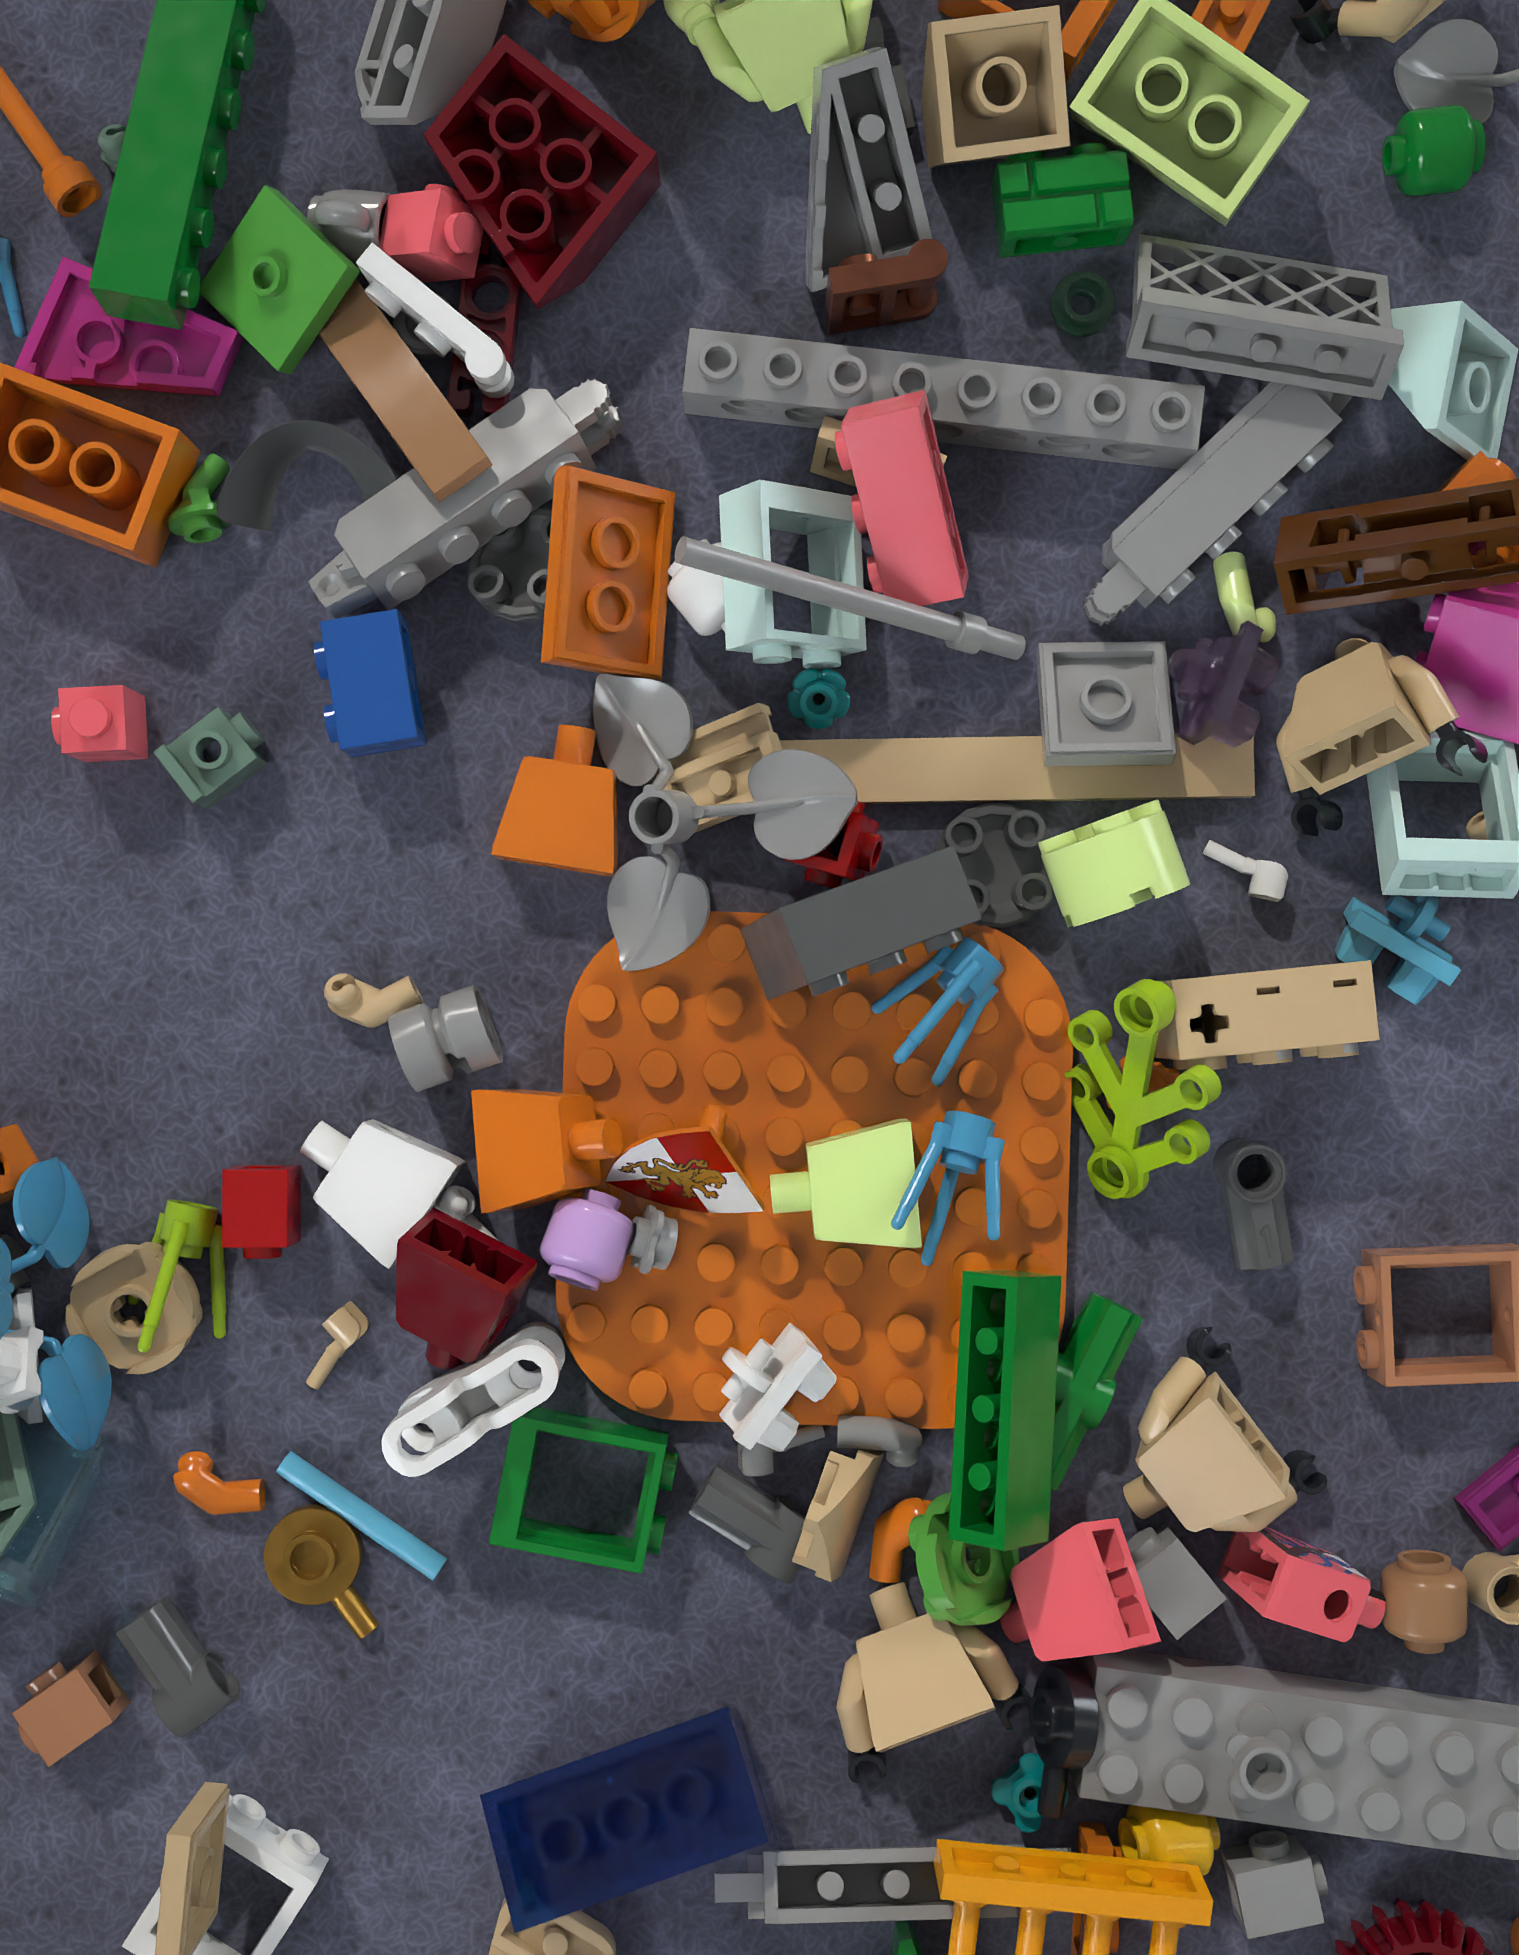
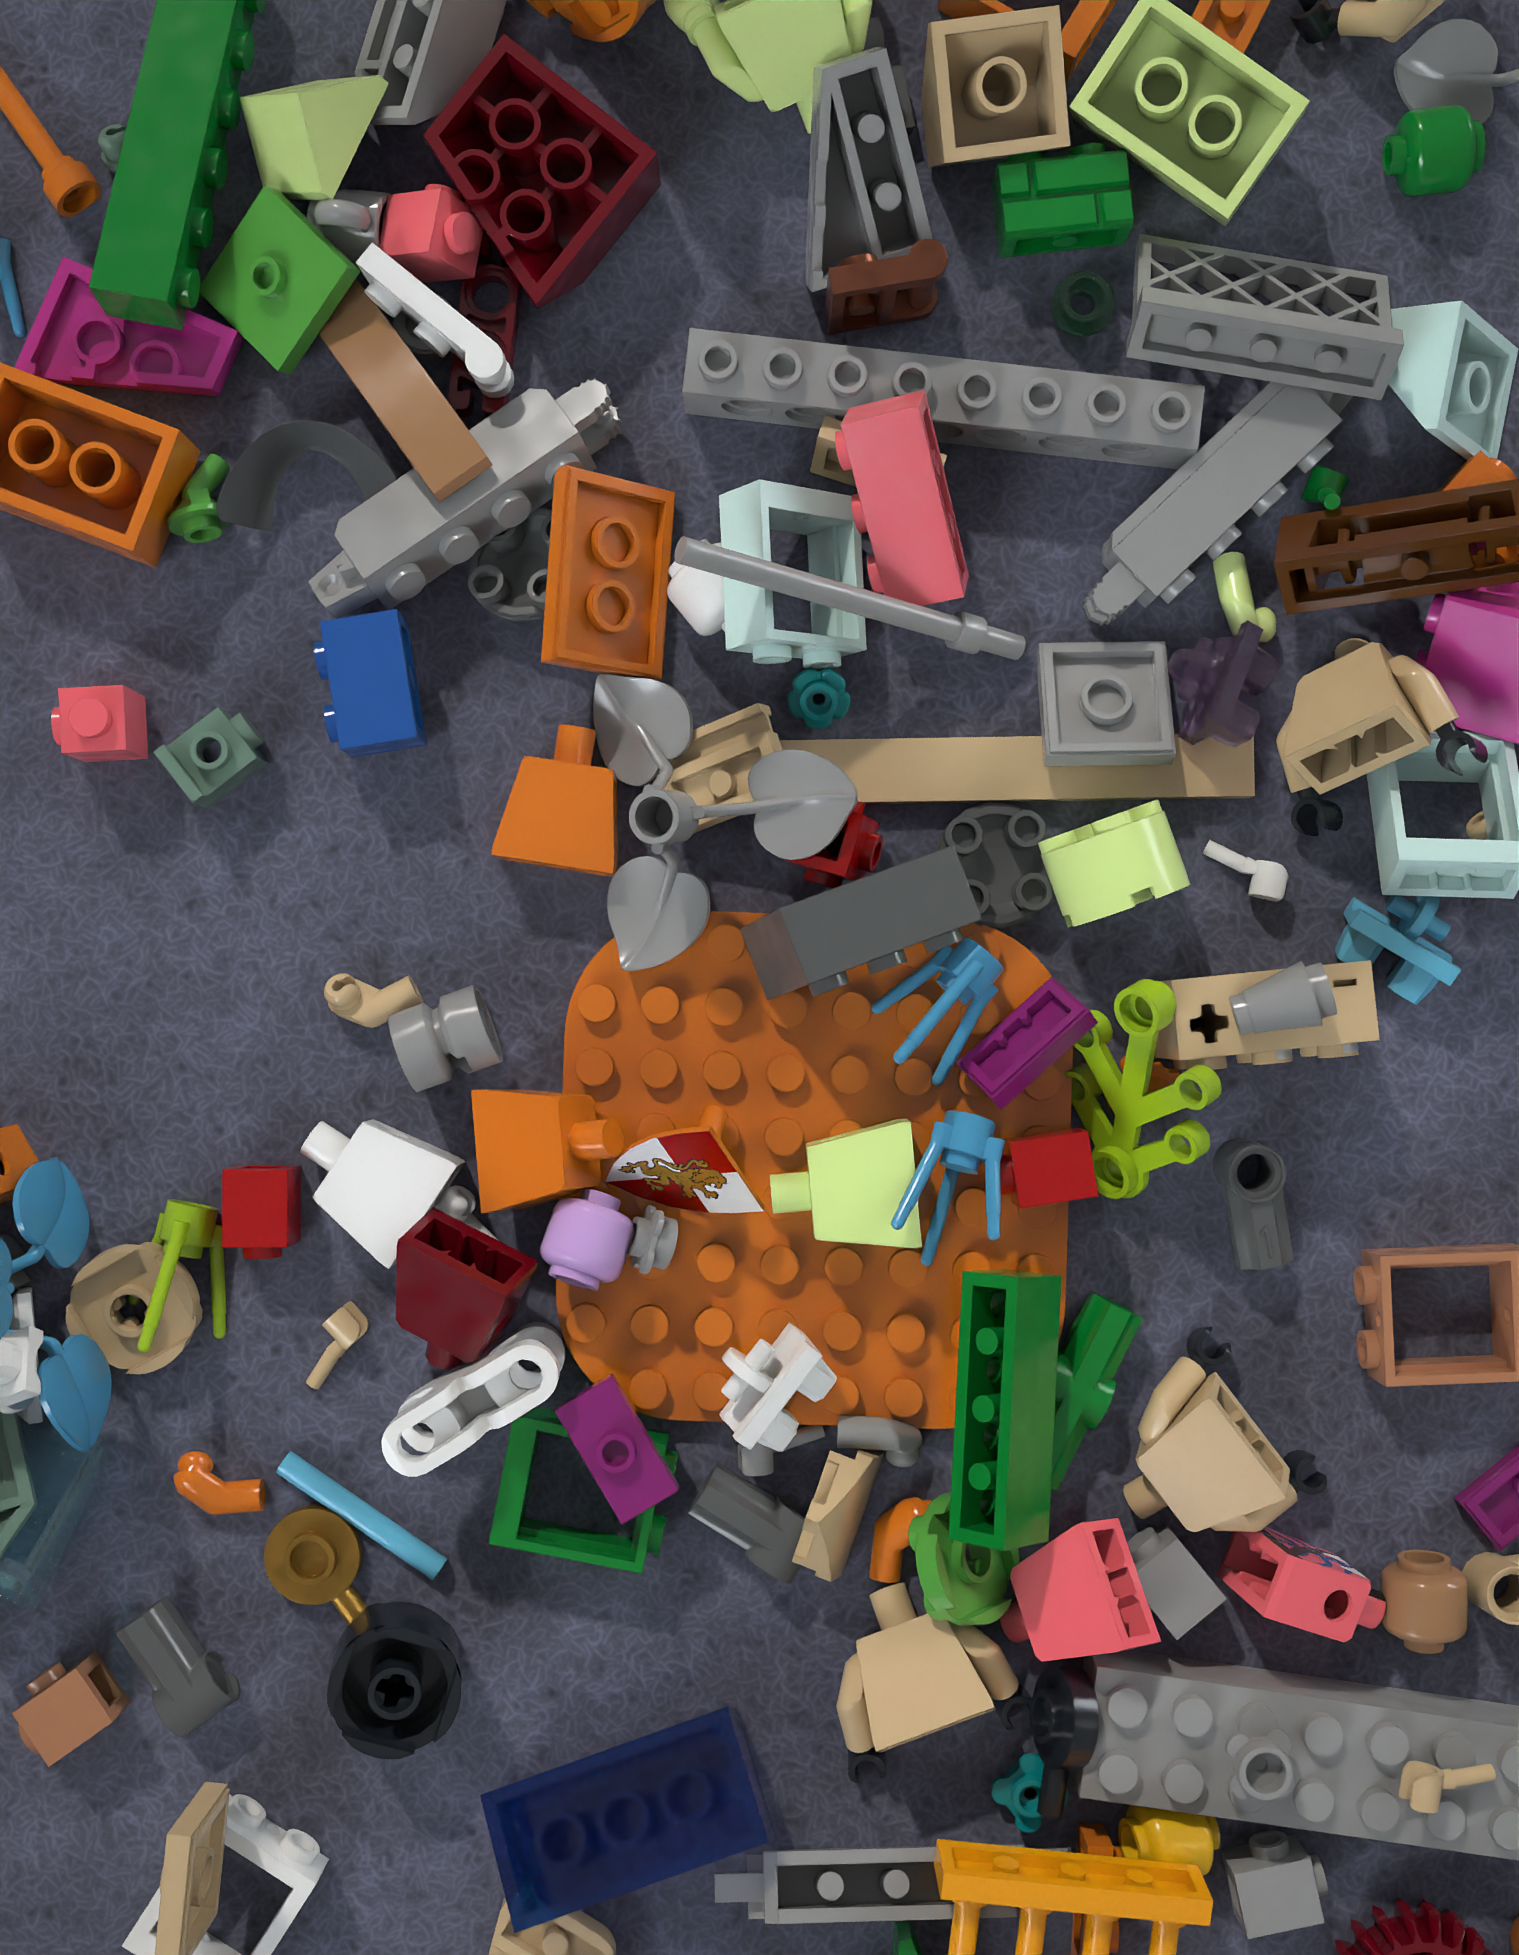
none -> yellowish green slope [239,75,389,200]
none -> black brick [327,1602,462,1759]
none -> magenta plate [554,1373,679,1525]
none -> magenta plate [956,977,1098,1110]
none -> red brick [1000,1127,1098,1209]
none -> light grey cone [1229,961,1337,1035]
none -> green hand [1300,466,1349,510]
none -> tan hand [1398,1761,1496,1813]

